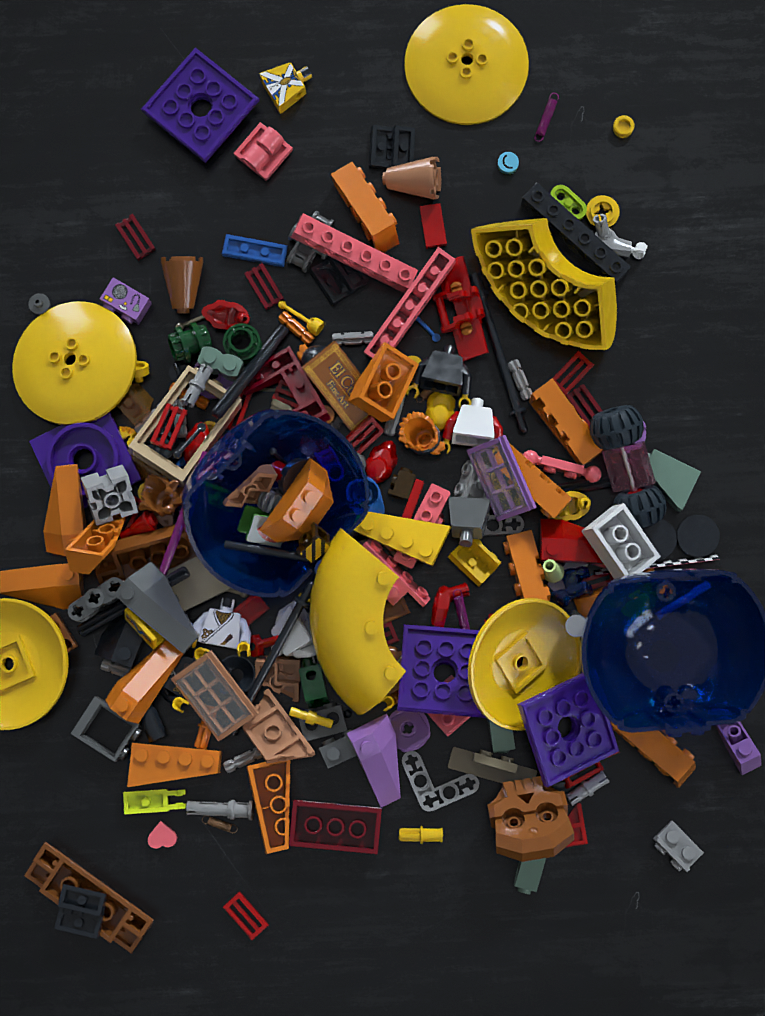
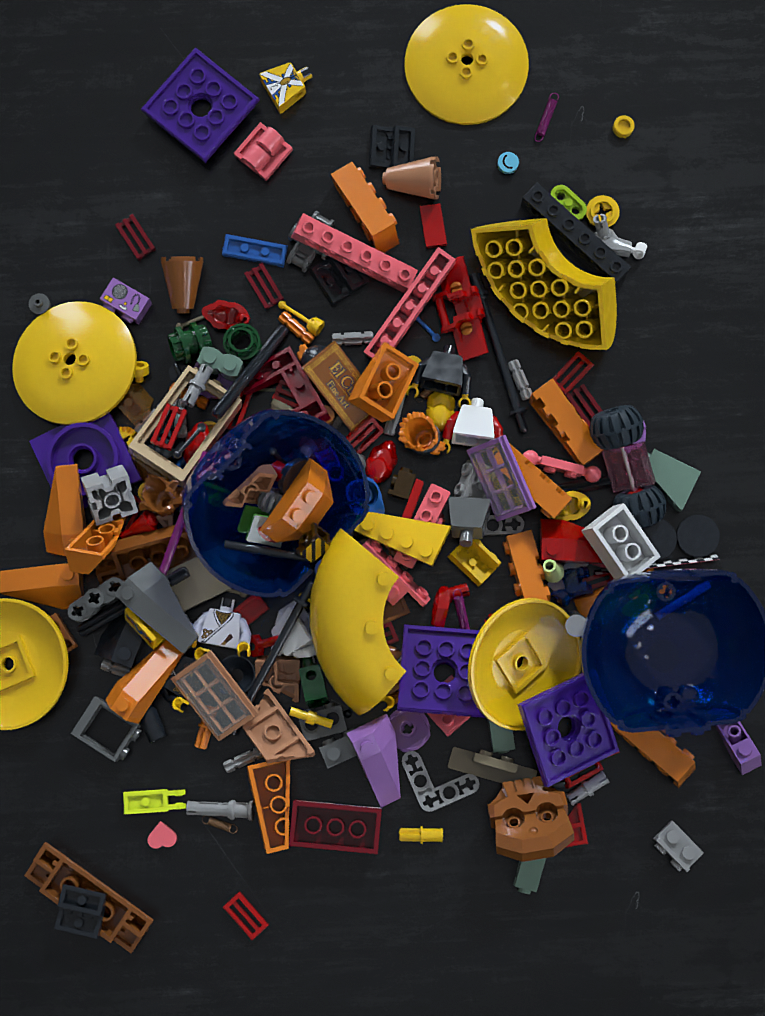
orange wedge [127,743,222,787] -> none

